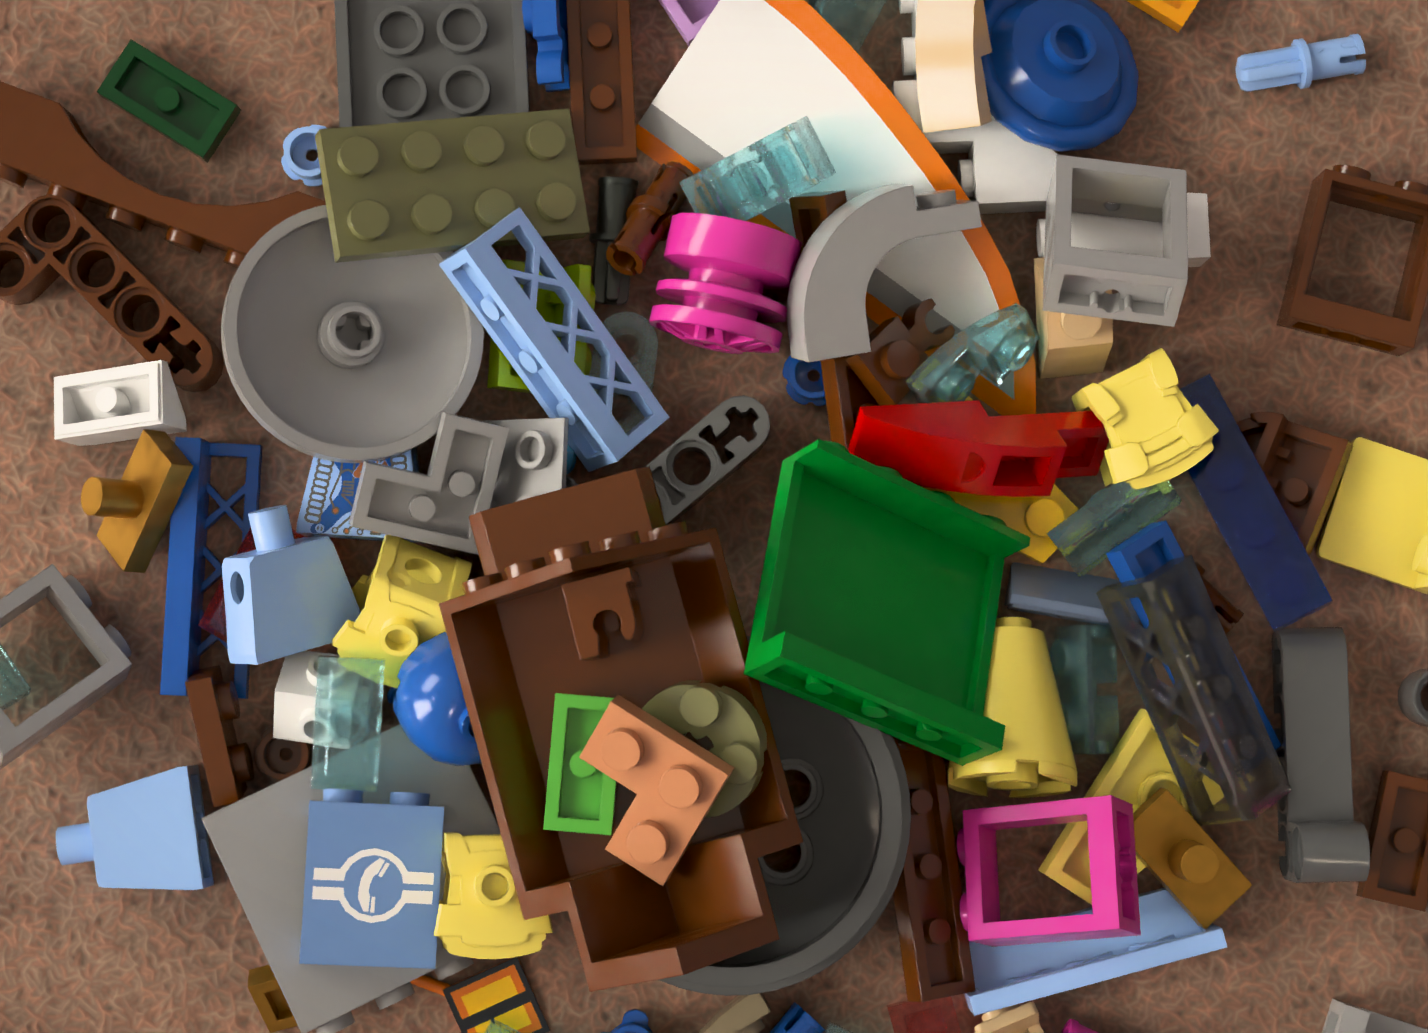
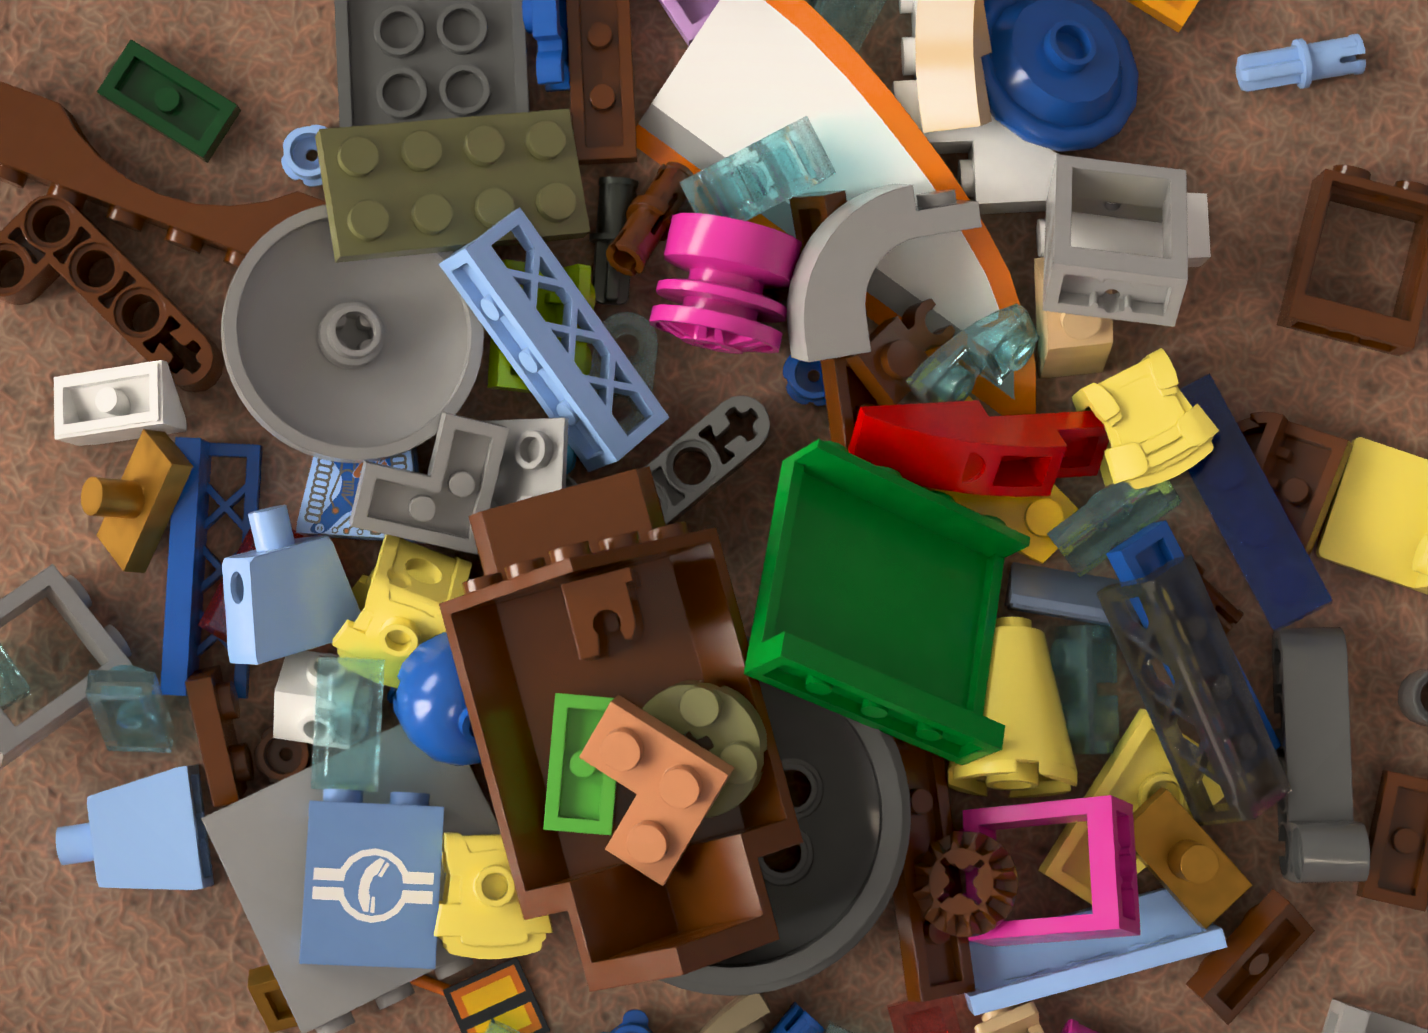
none -> clear light blue plate [85,665,174,753]
none -> reddish brown gear [912,831,1018,937]
none -> reddish brown plate [1186,889,1315,1025]

